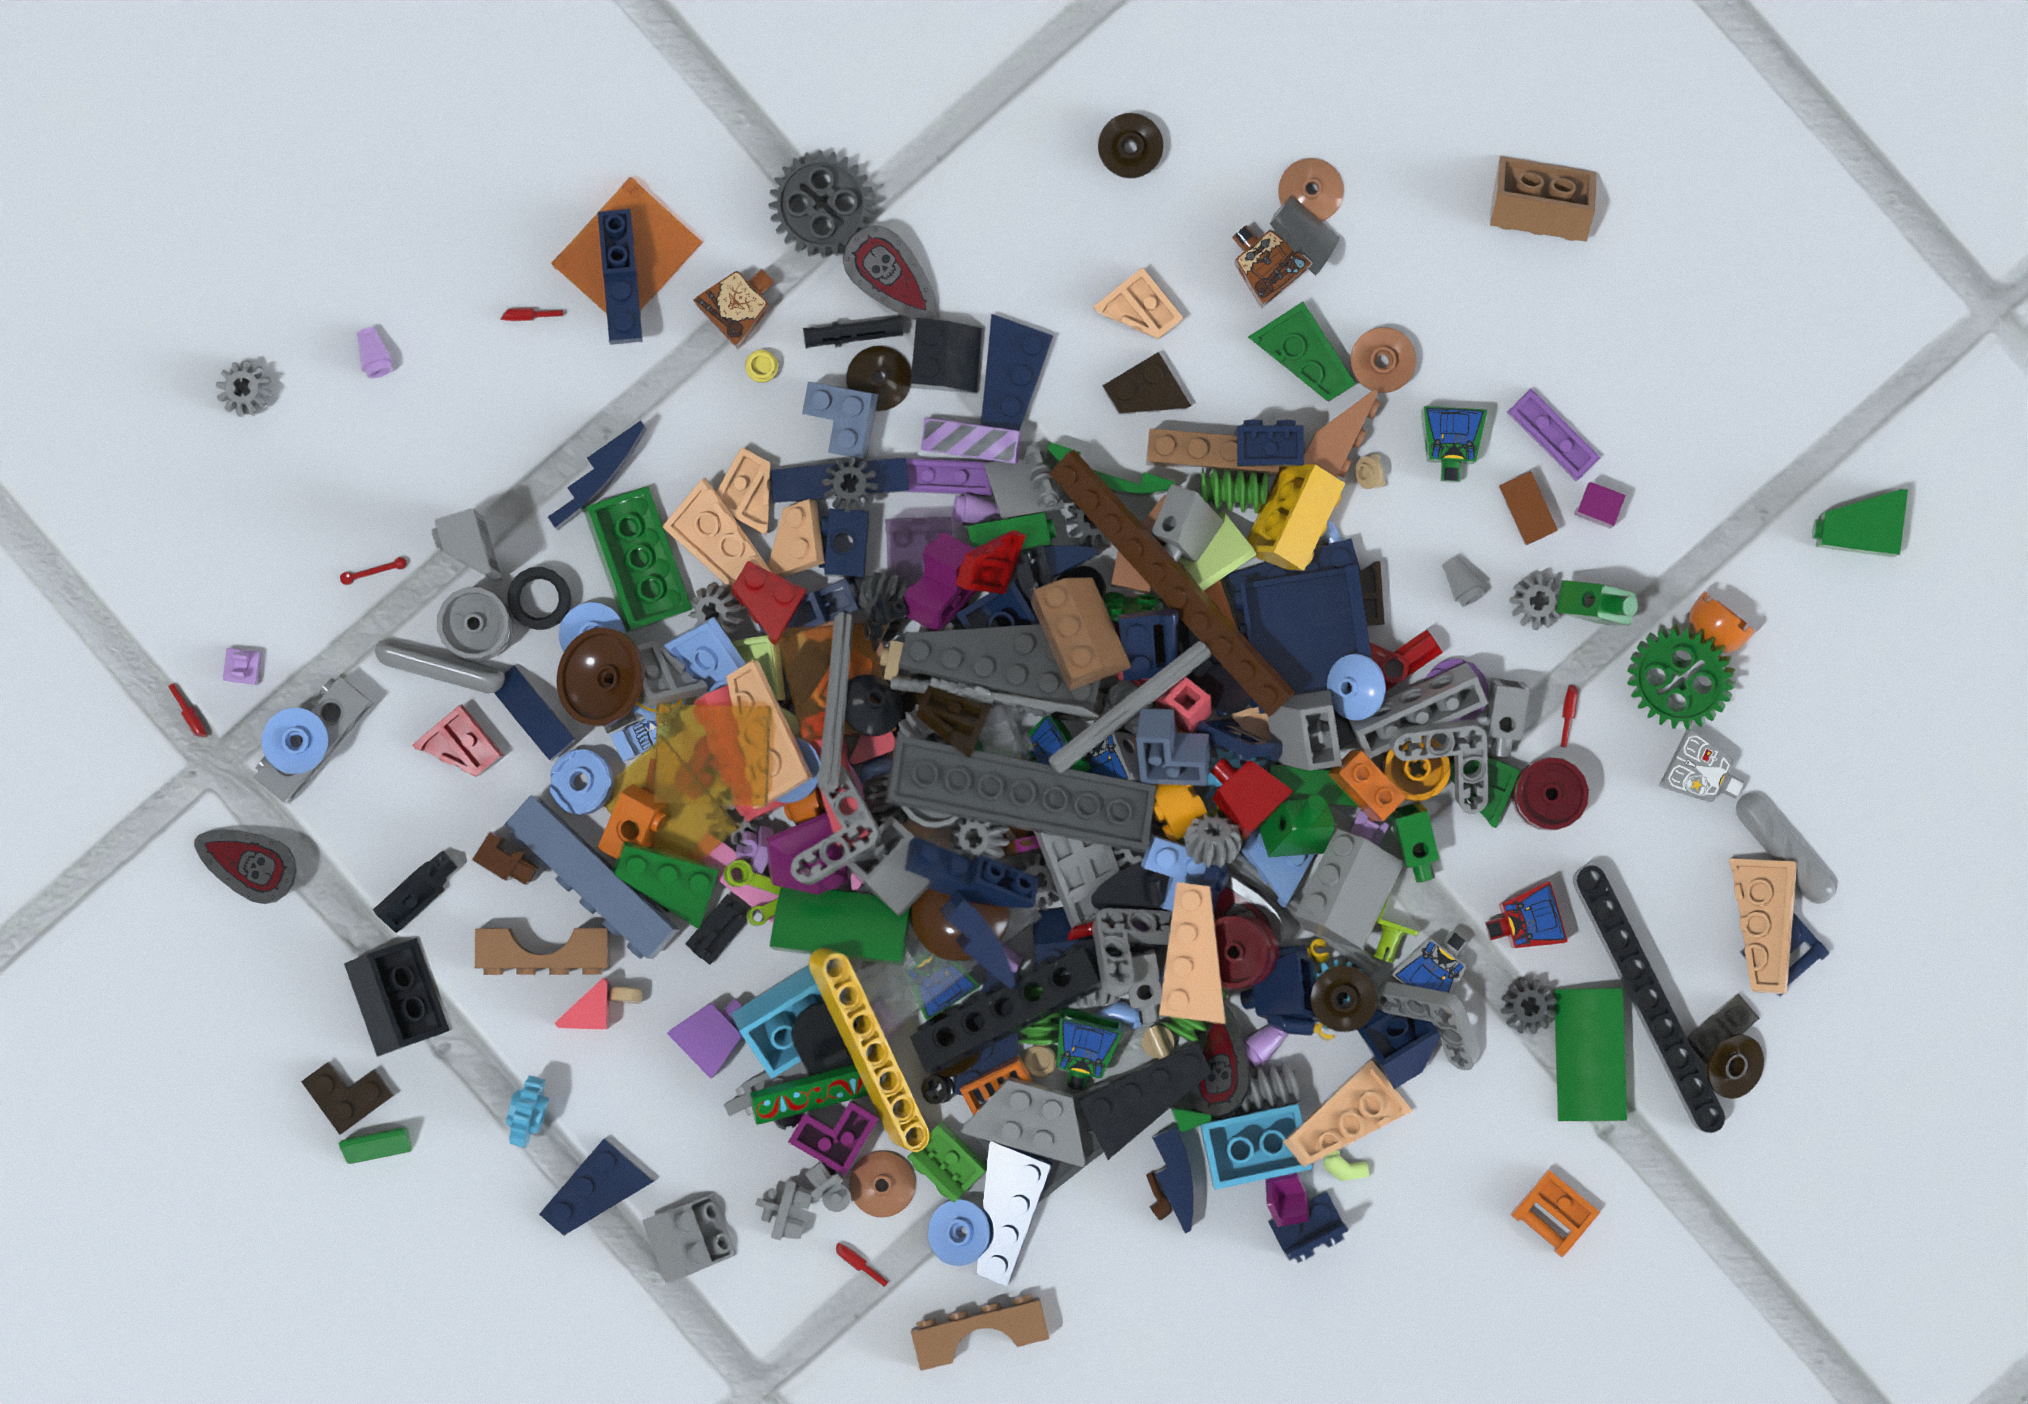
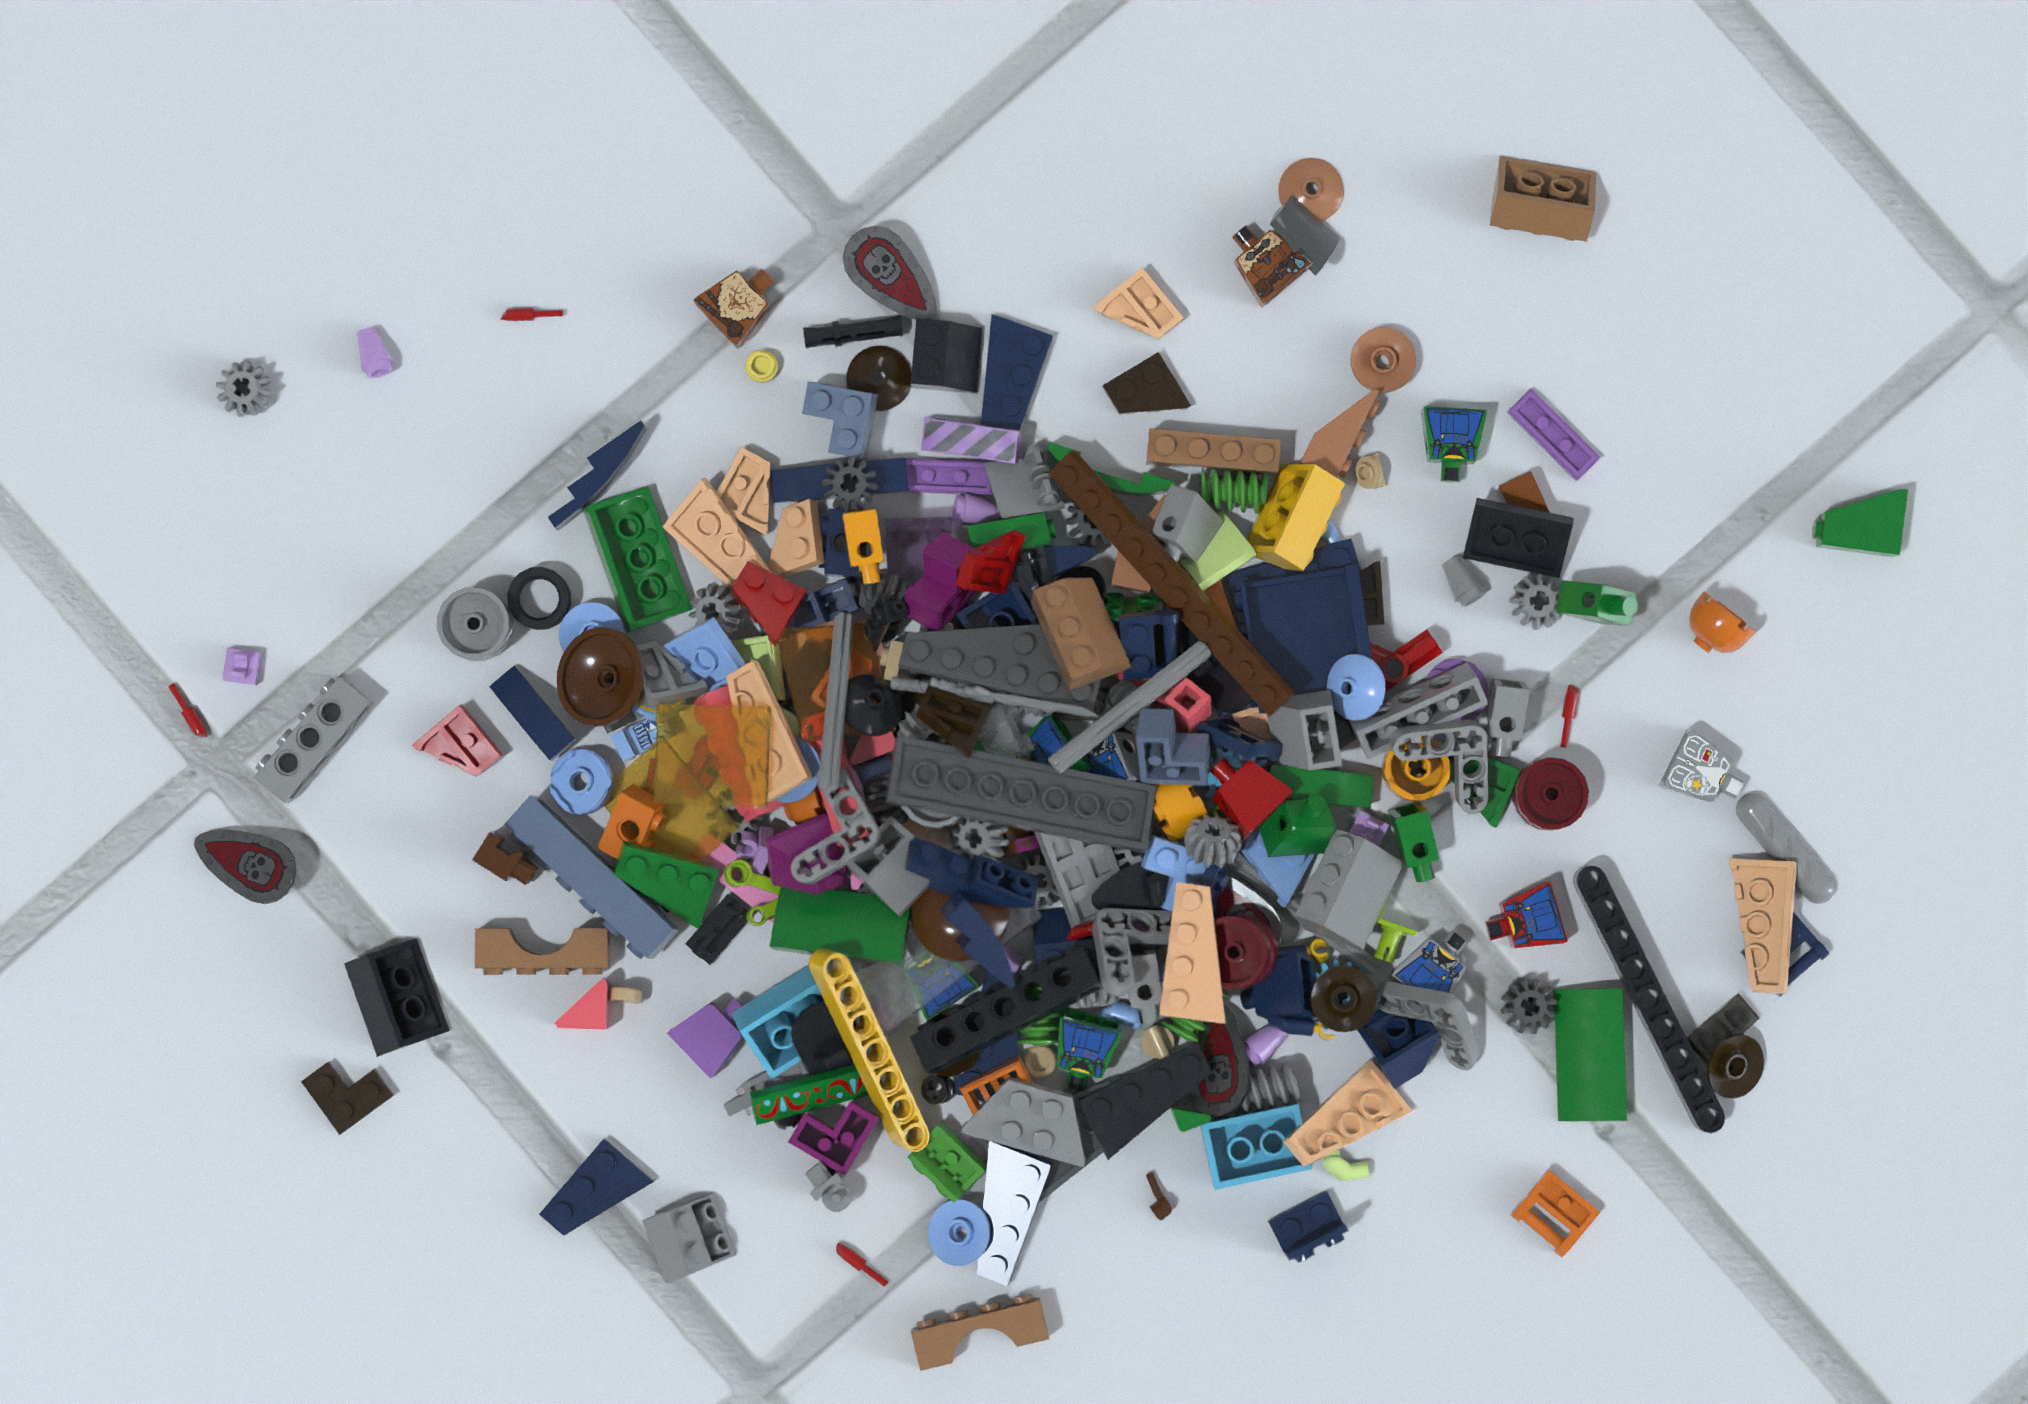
light blue dish [262,708,328,774] -> none
green slope [339,1127,412,1164] -> none
red hinge [340,557,407,585] -> none
black hinge [373,851,458,933] -> none
light grey piece [375,639,505,693] -> none
light grey slope [431,508,502,581] -> none
medium azure gear [505,1075,549,1148] -> none
clear orange piece [551,177,703,314] -> none
dark blue slope [598,209,643,345] -> none
light grey hips [755,1178,812,1240] -> none
dark grey gear [768,151,875,258] -> none
nougat dish [849,1151,915,1218] -> none
dark brown dish [1098,113,1163,179] -> none
dark blue slope [1152,1125,1194,1234] -> none
dark blue bracket [1234,420,1304,467] -> none
green wing [1248,301,1356,402] -> none
magenta panel [1265,1173,1309,1227] -> none
orange brick [1328,750,1406,821] -> none
magenta panel [1574,482,1626,528] -> none
green gear [1627,624,1736,730] -> none
none -> light orange torso [843,508,884,585]
none -> black plate [1463,498,1574,578]

